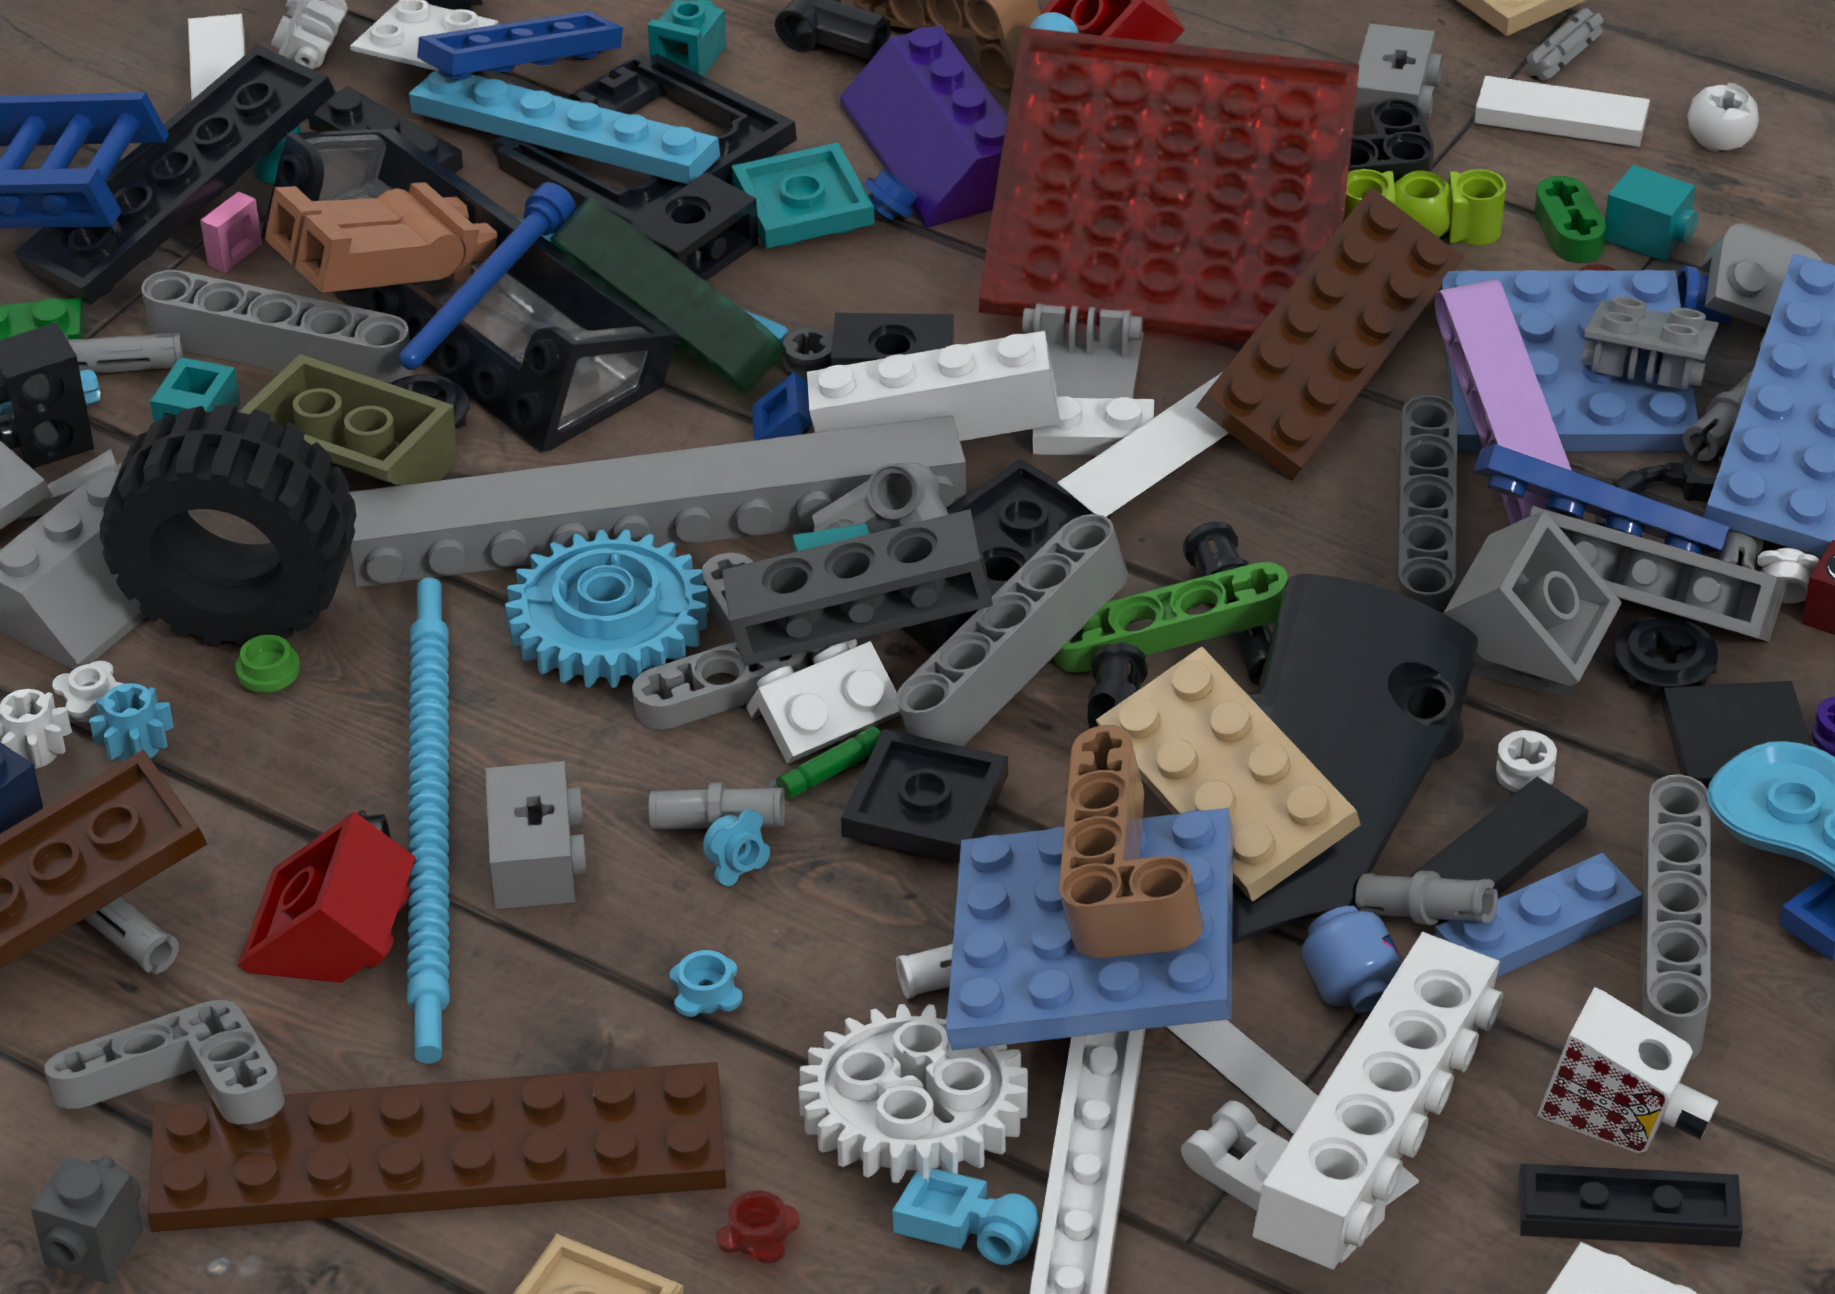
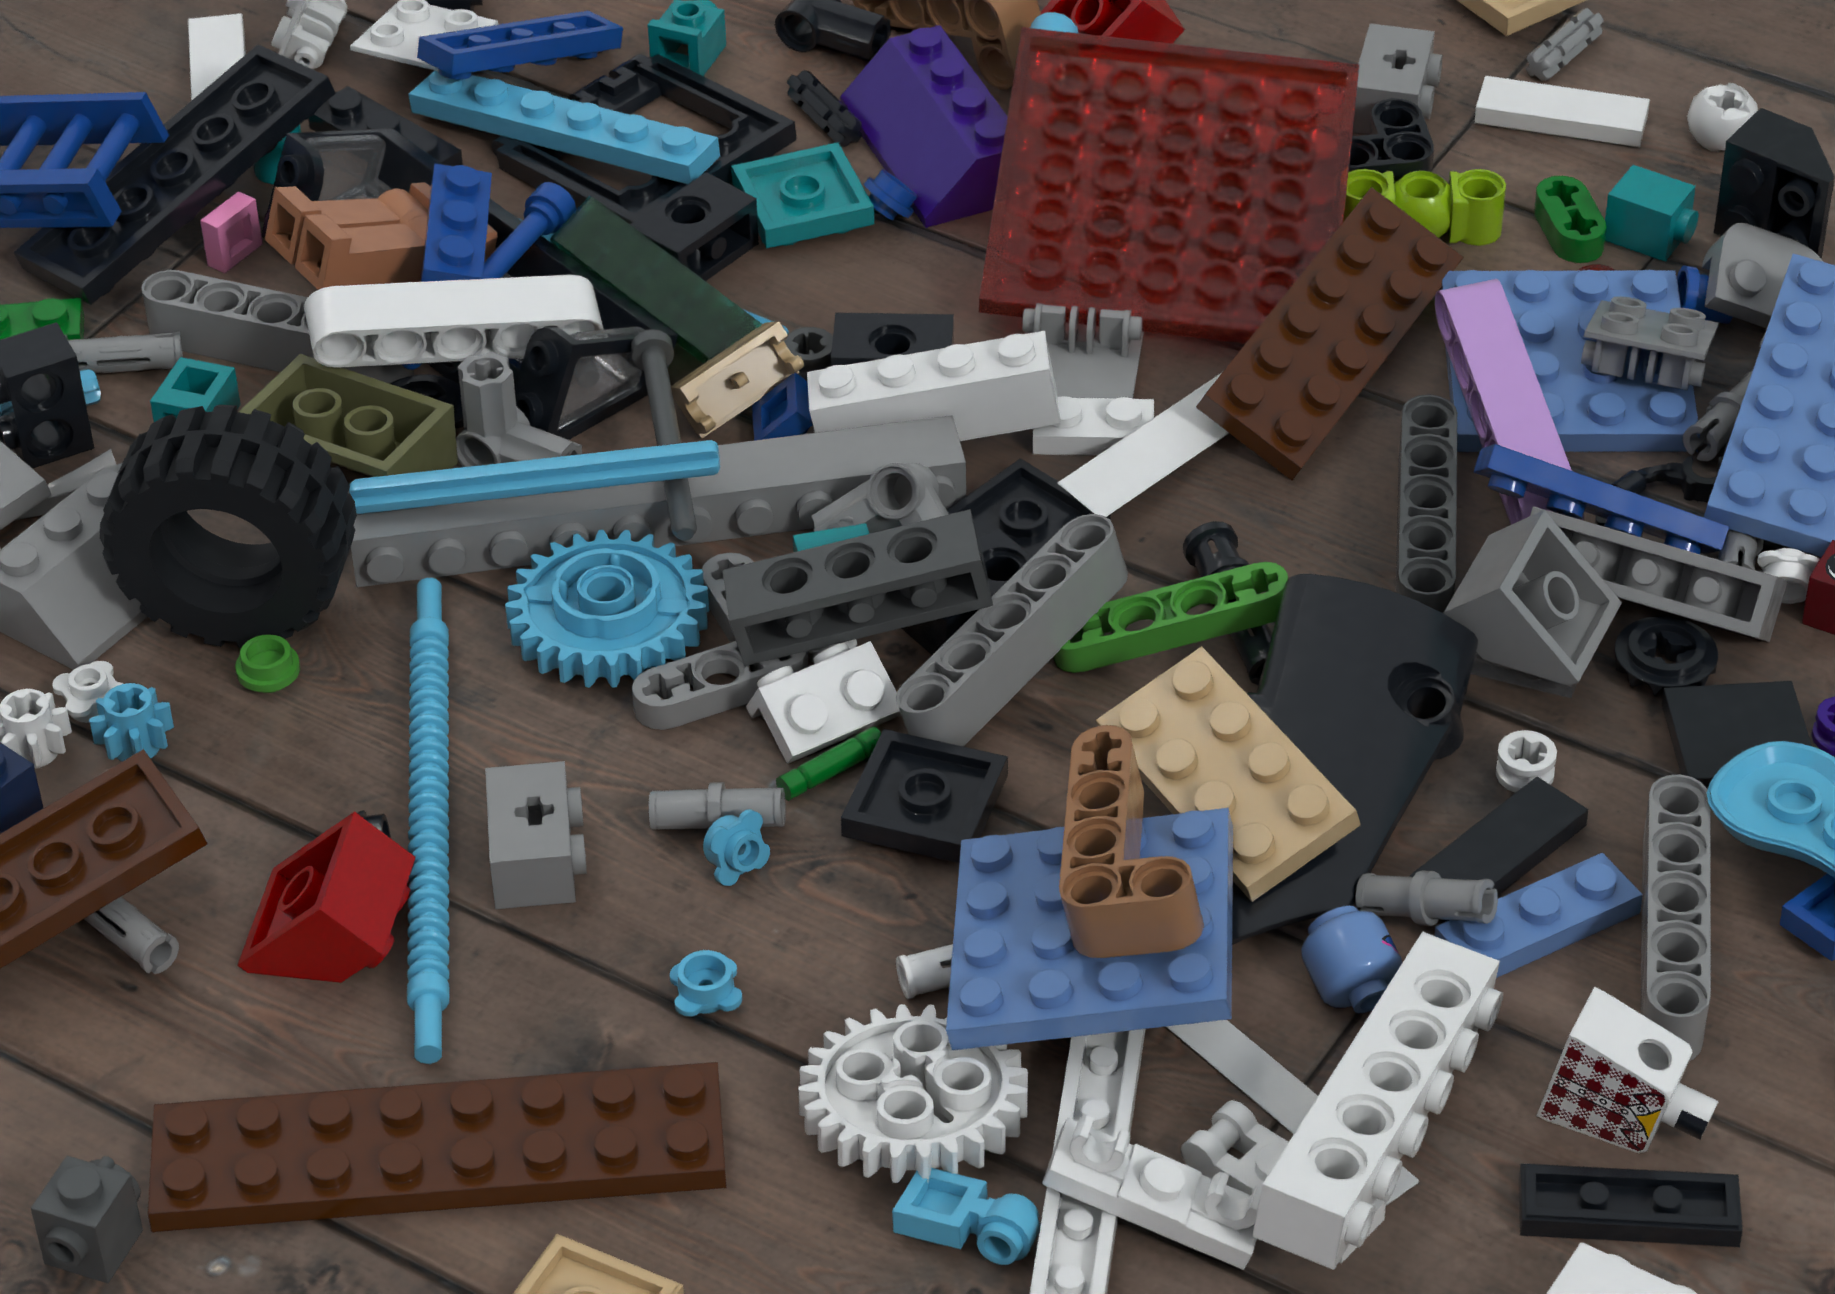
light grey beam [44,1000,285,1124] -> none
clear red plate [716,1190,800,1264] -> none
black piece [1087,643,1148,729] -> none
none -> white beam [304,275,604,368]
none -> medium azure axle [349,440,720,514]
none -> blue plate [421,163,492,282]
none -> light grey piece [456,352,583,467]
none -> dark grey bar [631,330,697,541]
none -> tan hinge [671,321,804,439]
none -> black axle [787,70,862,147]
none -> white plate [1042,1114,1261,1270]
none -> black slope [1714,108,1835,259]

